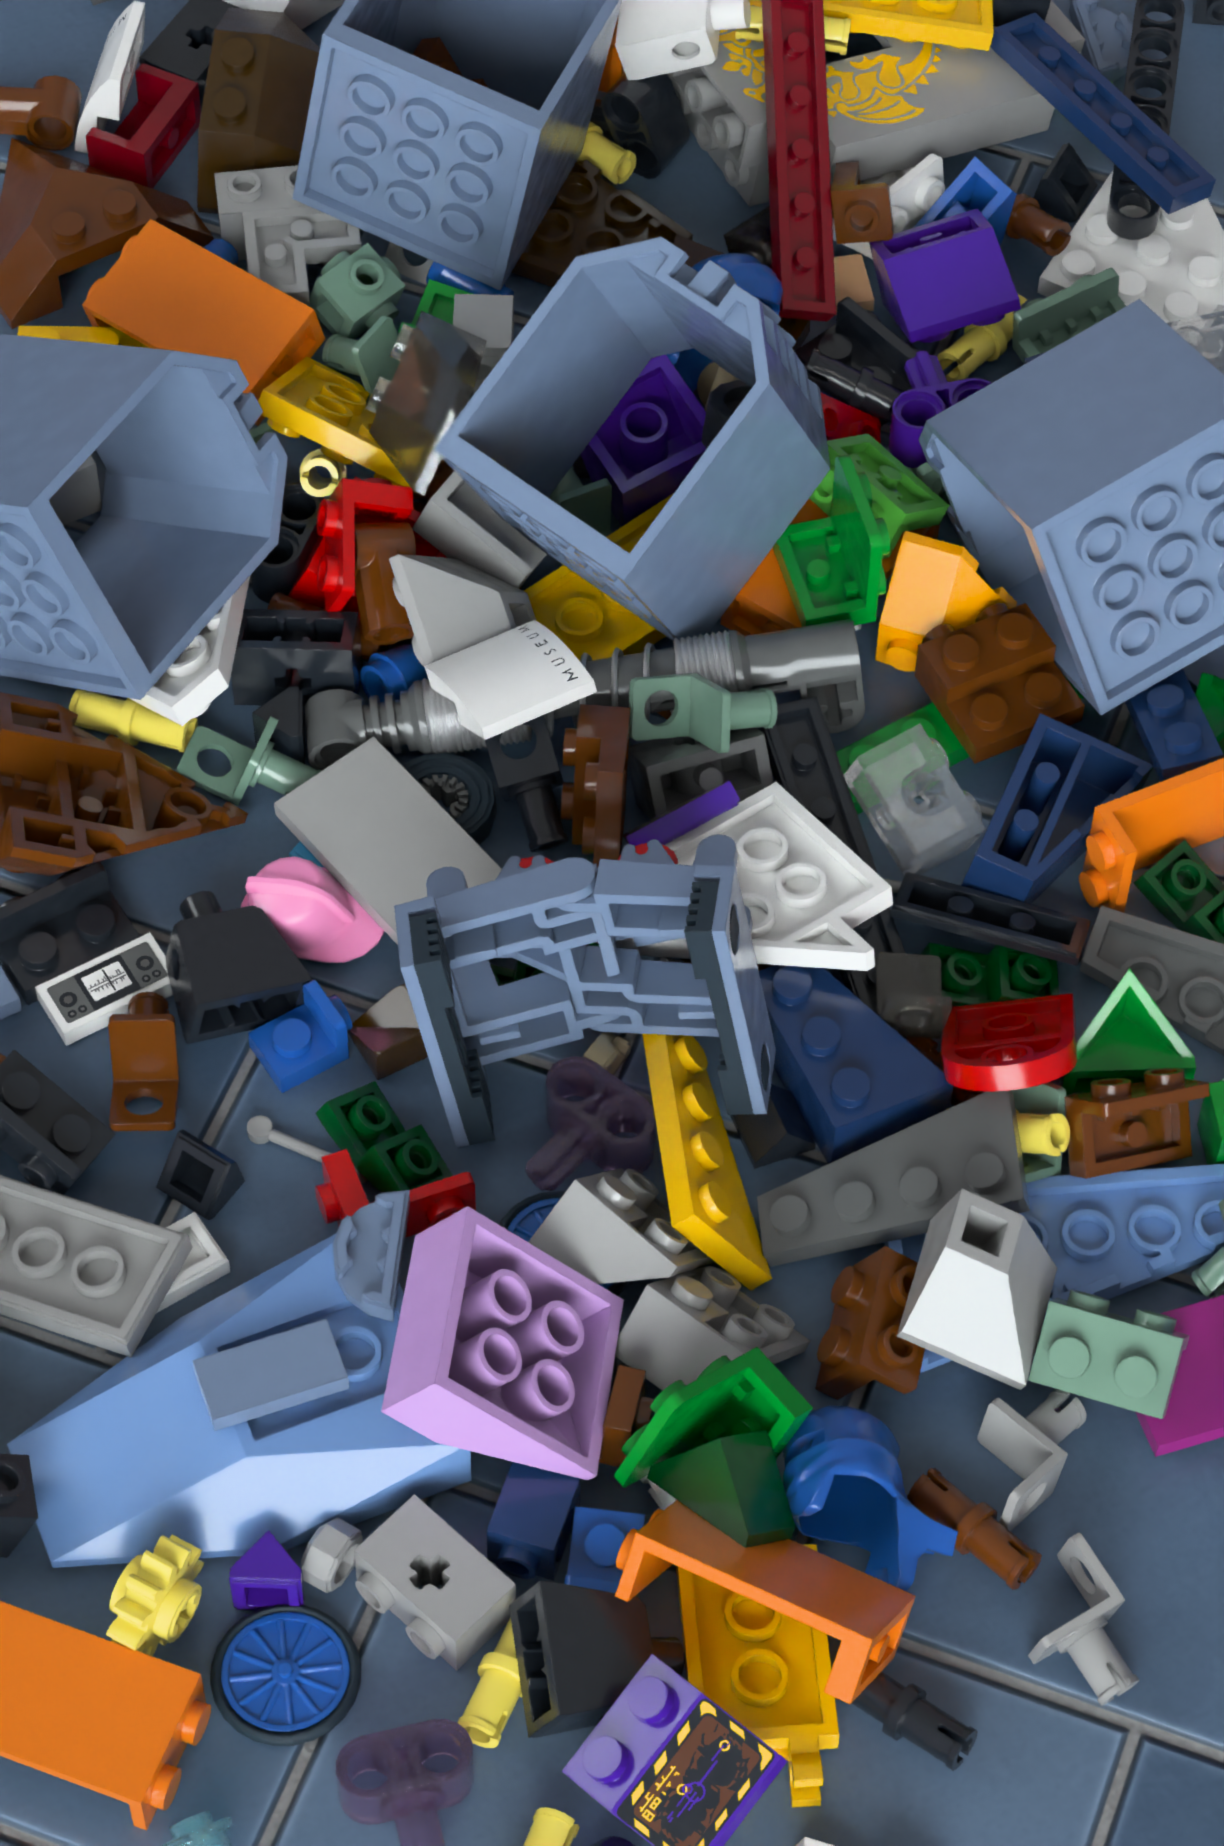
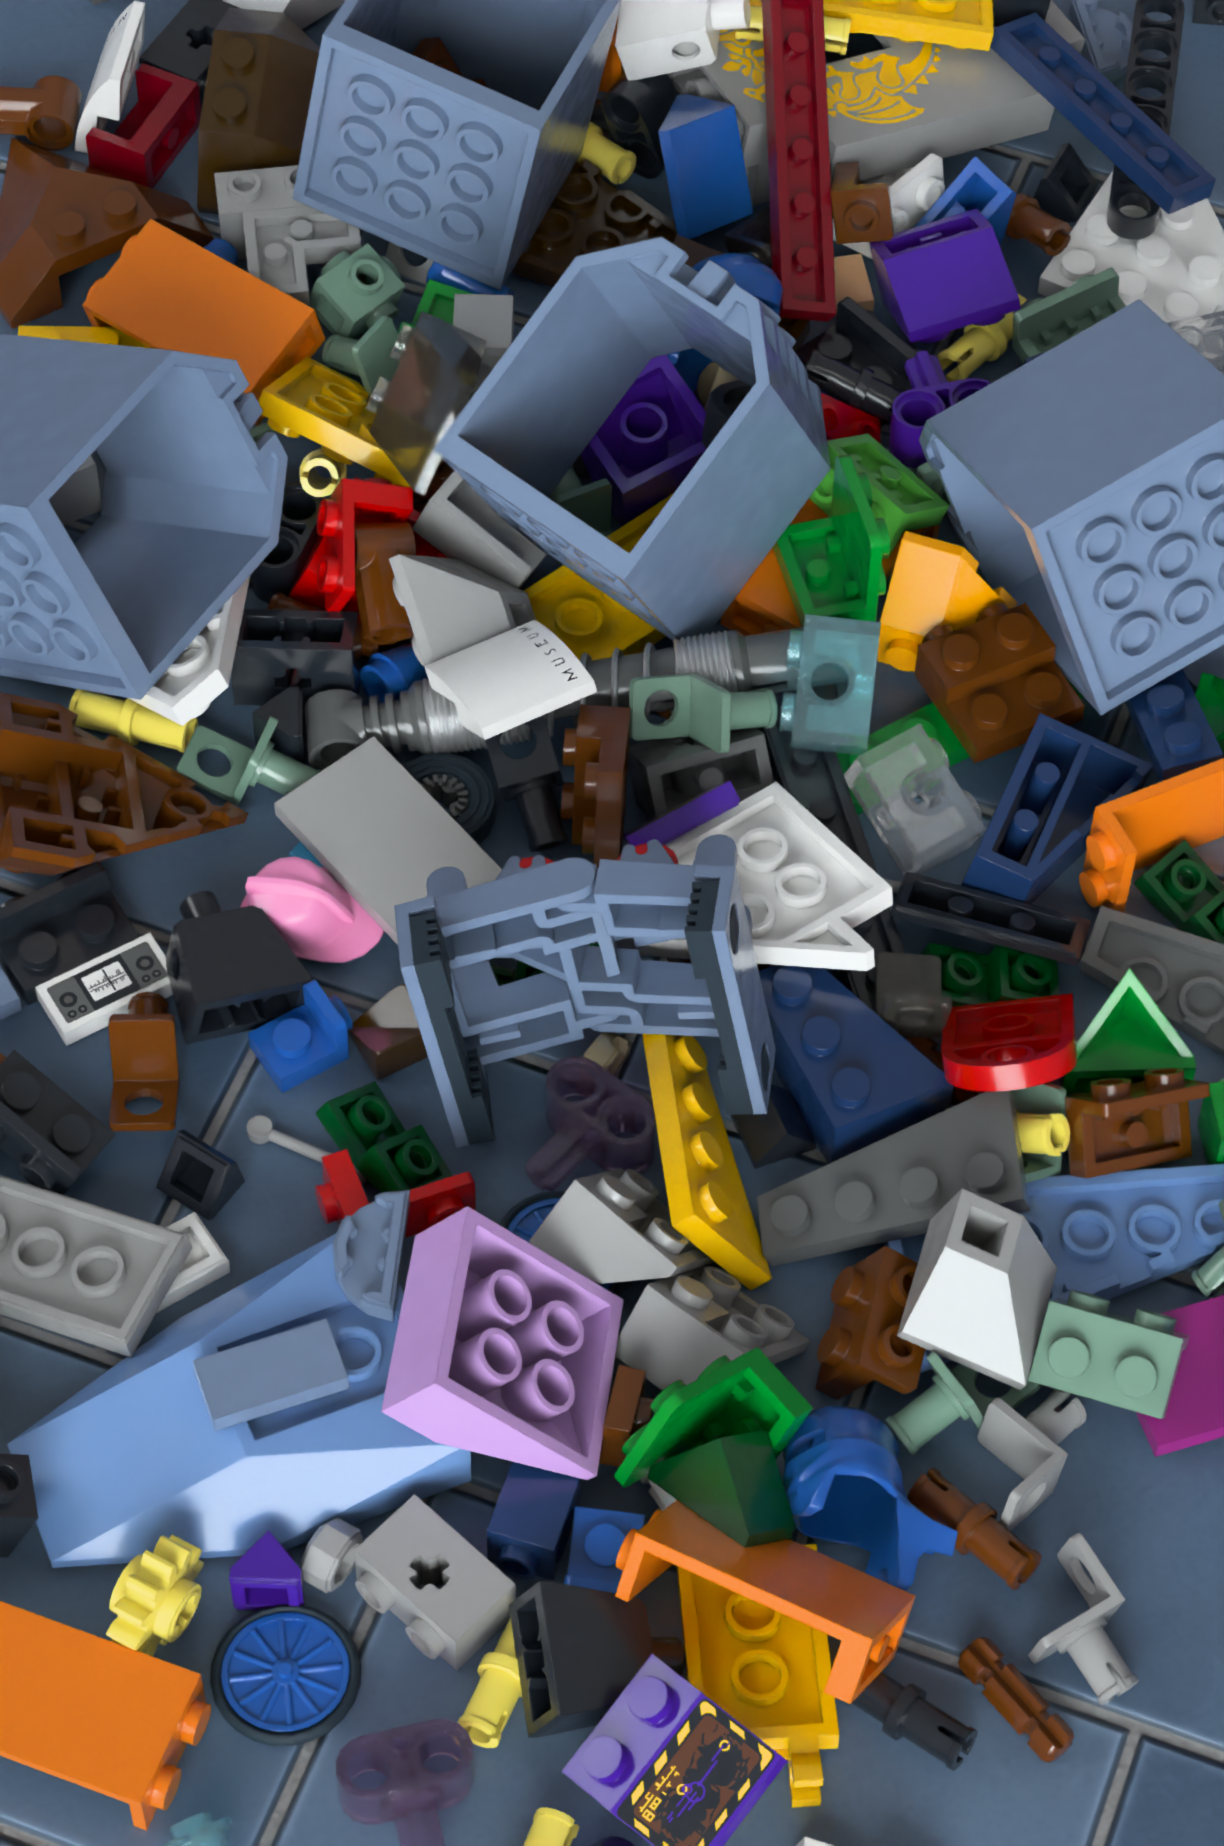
none -> blue slope [658,94,753,239]
none -> clear light blue brick [779,614,881,756]
none -> sand green bracket [885,1351,1041,1455]
none -> reddish brown axle [958,1636,1074,1763]

